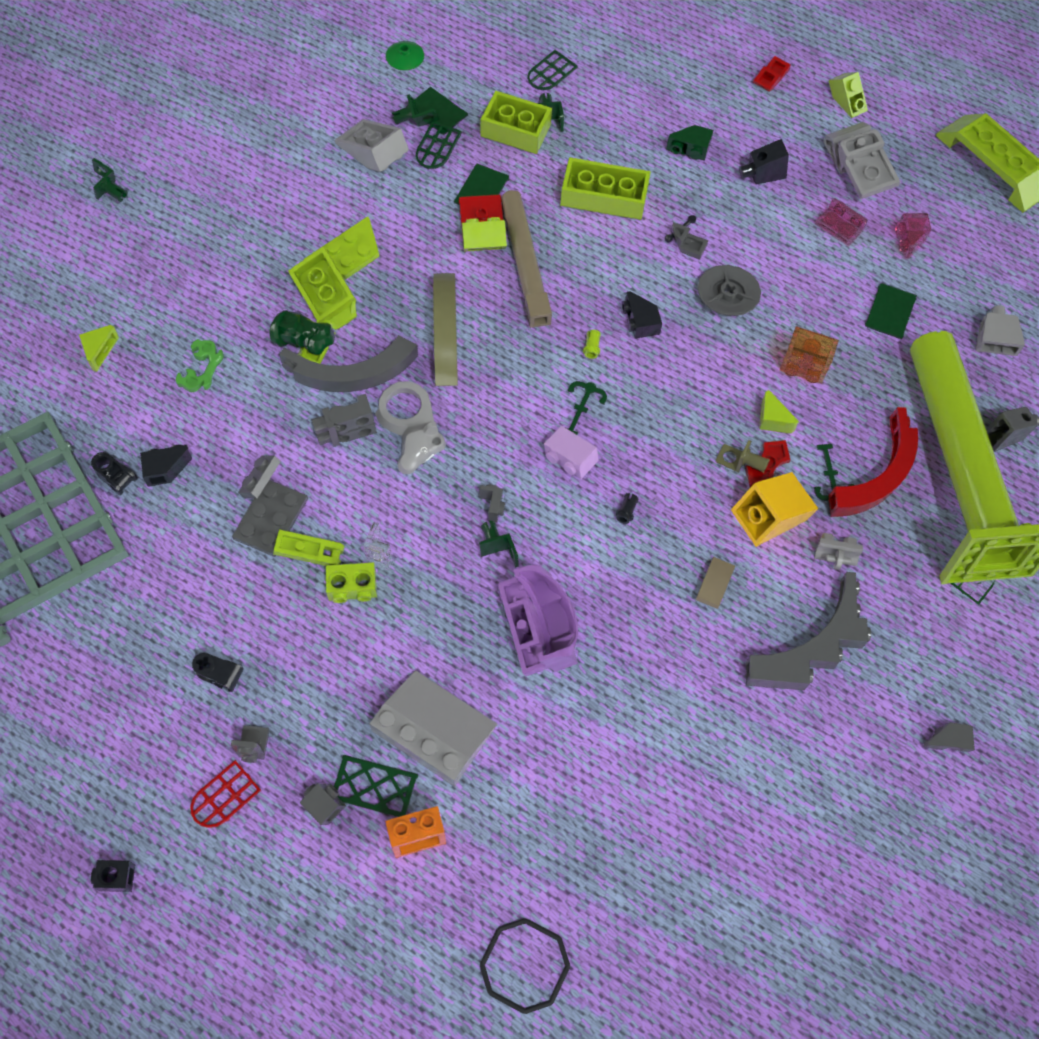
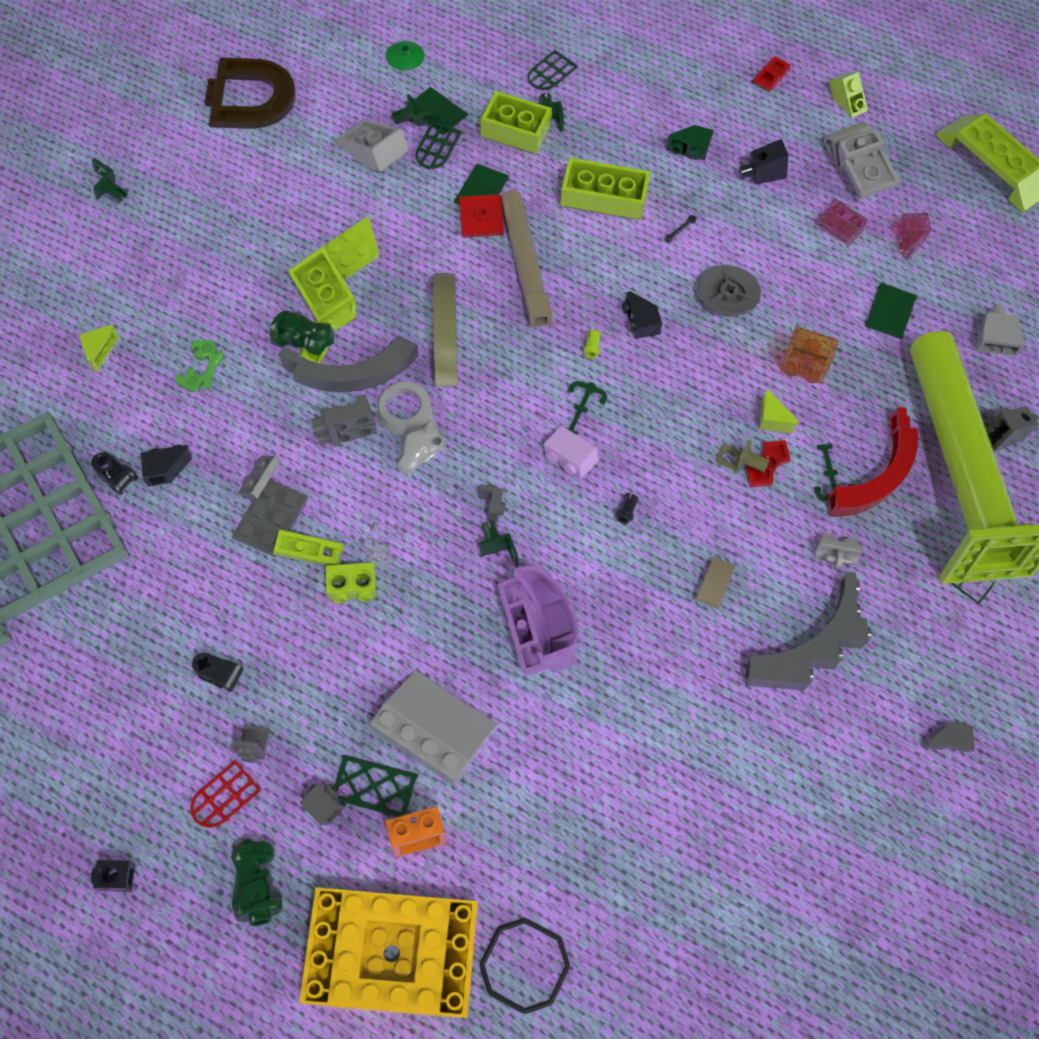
lime hinge [462,217,507,252] -> none
dark grey slope [672,222,709,260] -> none
yellow slope [731,472,818,547] -> none
none -> dark brown piece [204,57,296,129]
none -> dark green animal [231,838,283,926]
none -> yellow slope [299,887,478,1018]

